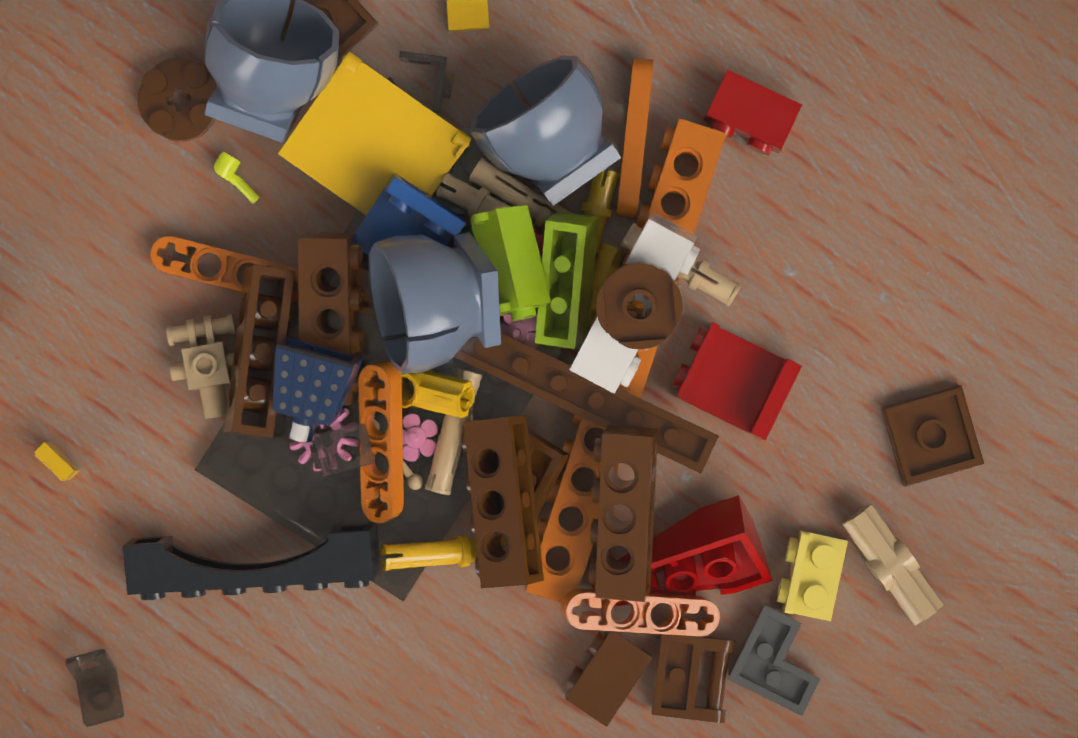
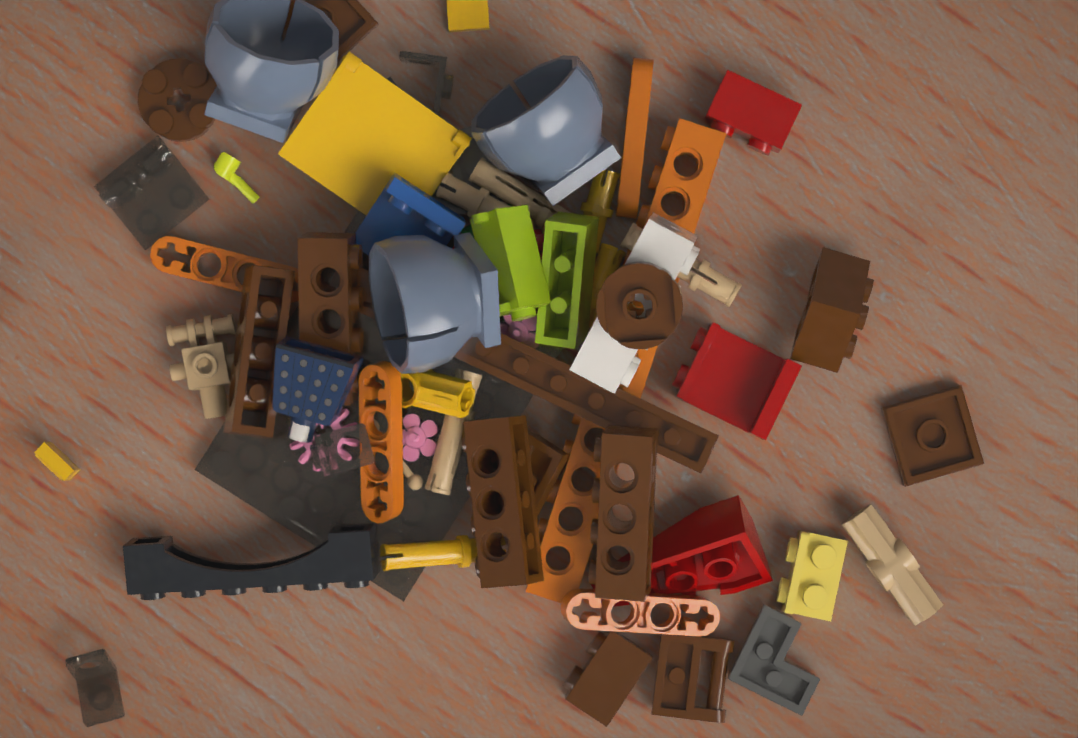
none -> clear smoke hinge [94,135,210,250]
none -> reddish brown brick [790,247,874,373]

